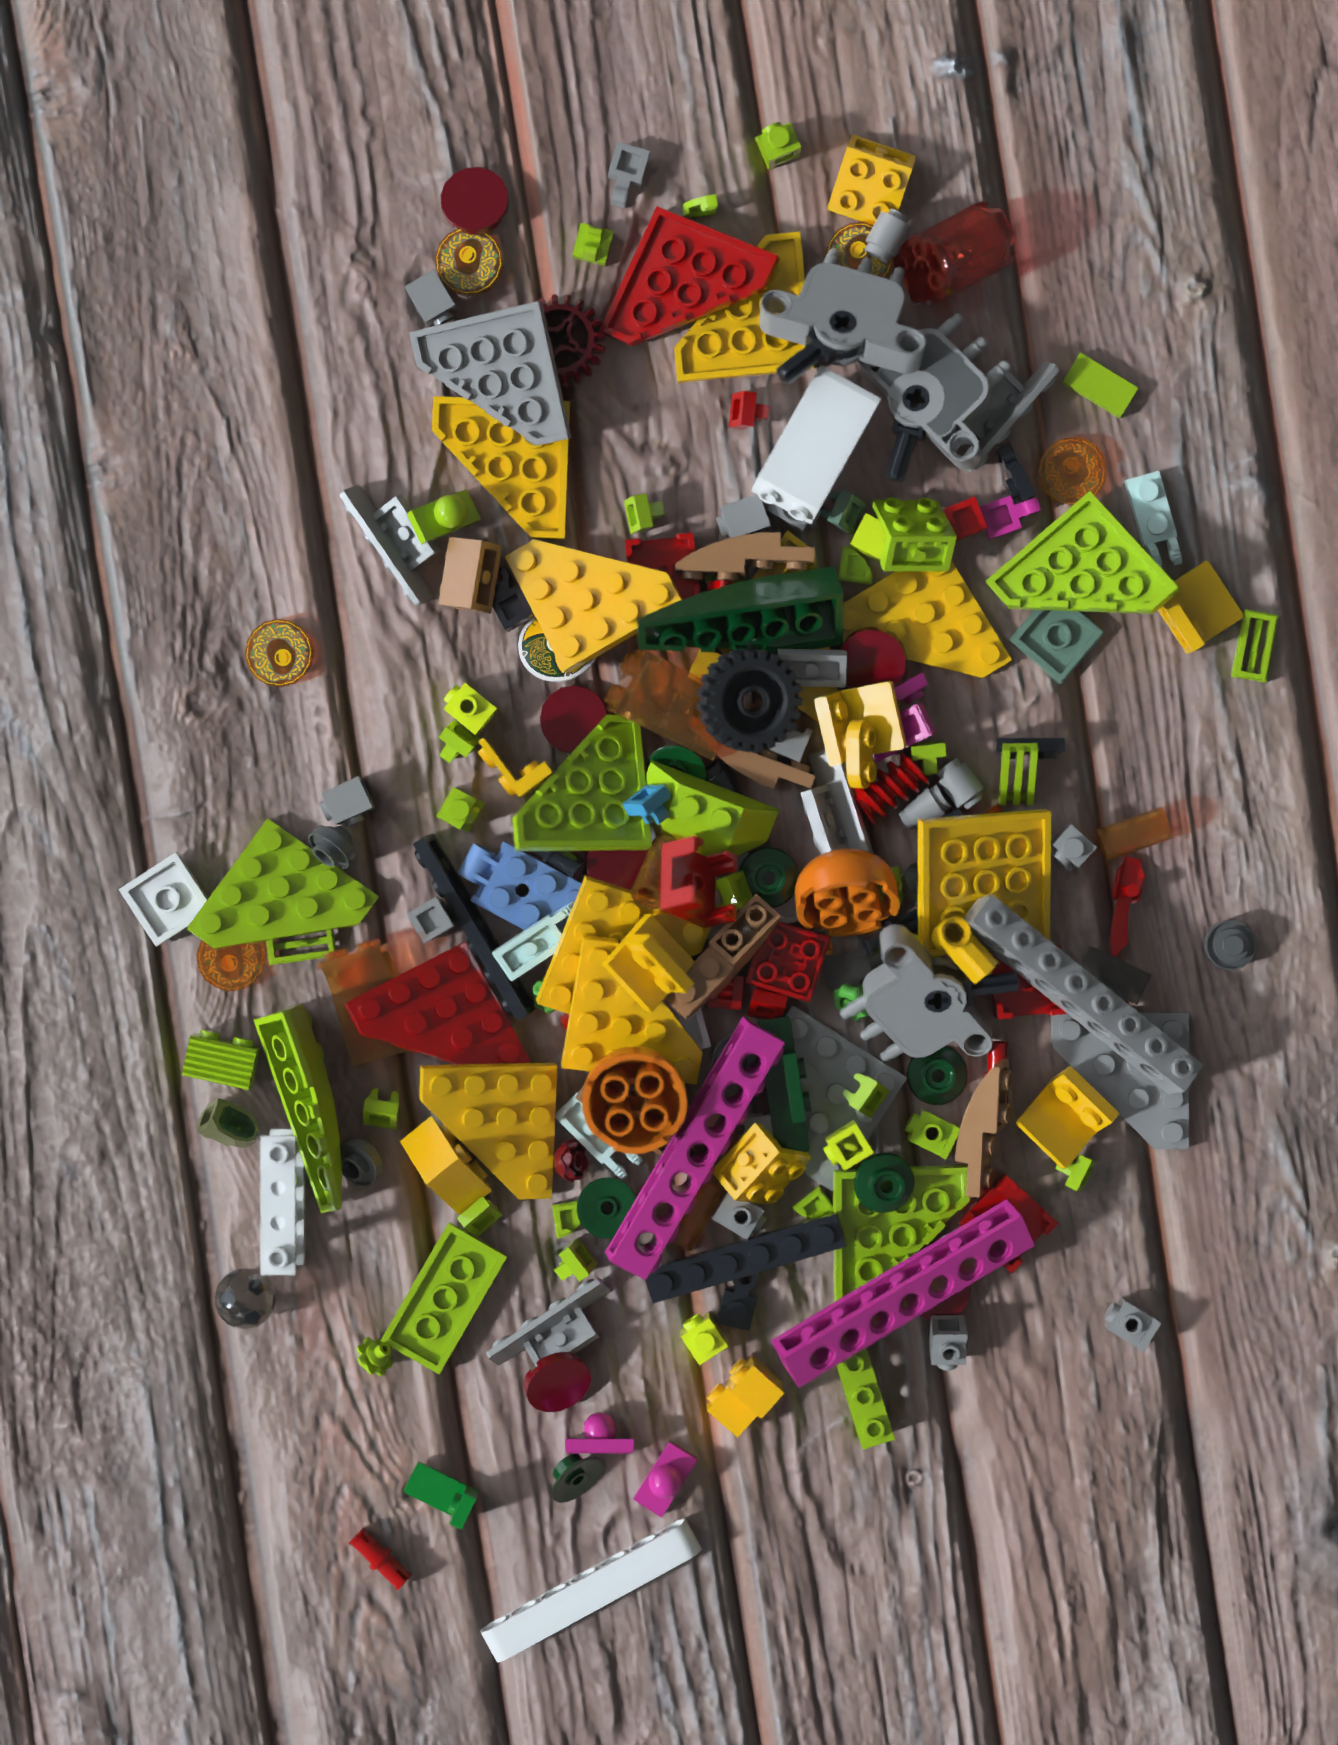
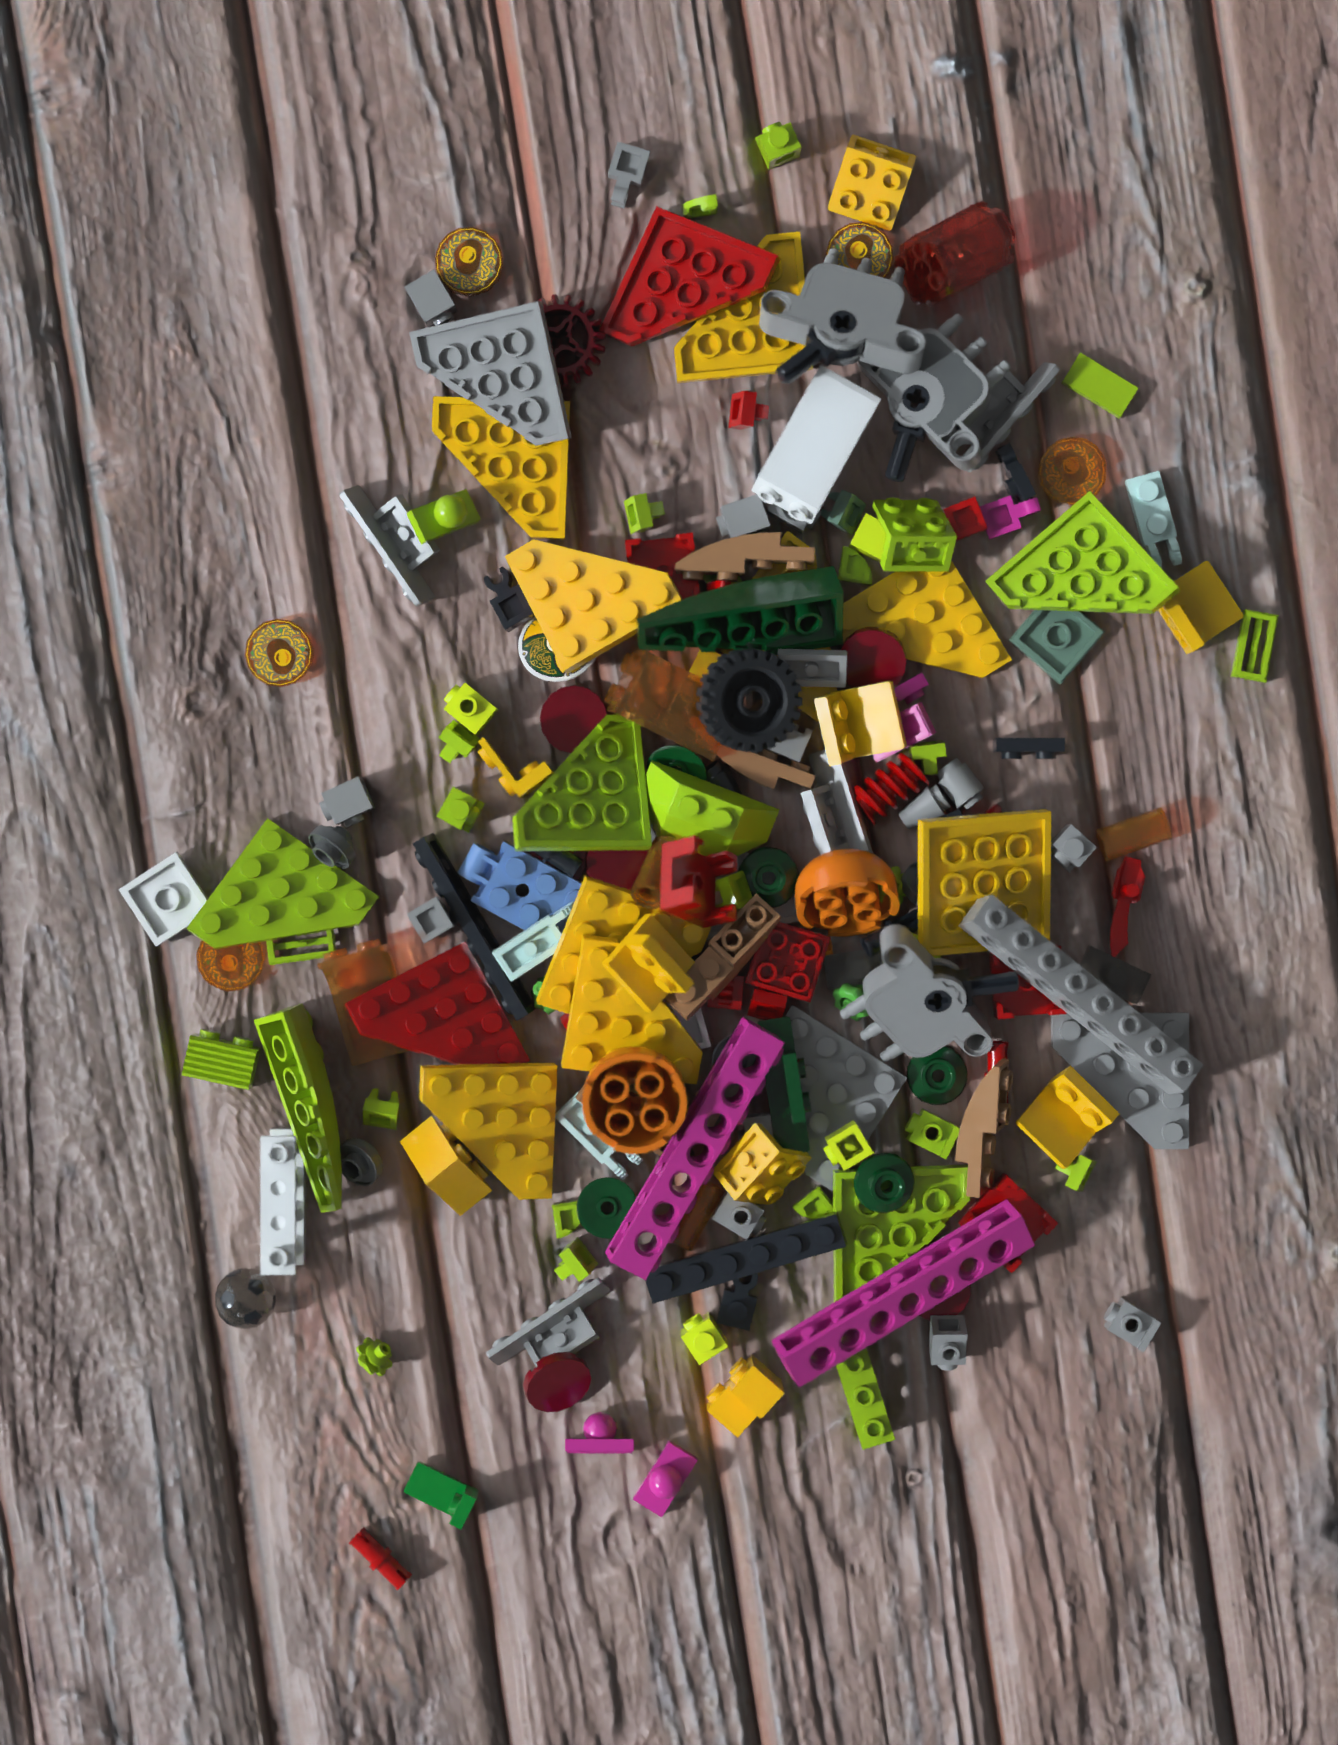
olive rock [196,1098,259,1148] -> none
lime plate [380,1221,508,1375] -> none
brick [438,537,502,614] -> none
dark red tile [441,167,509,235] -> none
lime tile [457,1196,503,1237] -> none
white beam [480,1518,702,1662] -> none
dark green piece [552,1453,604,1503] -> none
dark red plate [554,1139,589,1182] -> none
lime tile [572,223,614,267] -> none
dark azure tile [622,785,672,824] -> none
lime tile [843,1073,890,1118] -> none
yellow plate [846,720,877,789] -> none
light grey brick [864,208,911,263] -> none
yellow piece [931,917,998,984] -> none
lime tile [998,743,1038,805] -> none
dark grey plate [1204,920,1256,970] -> none

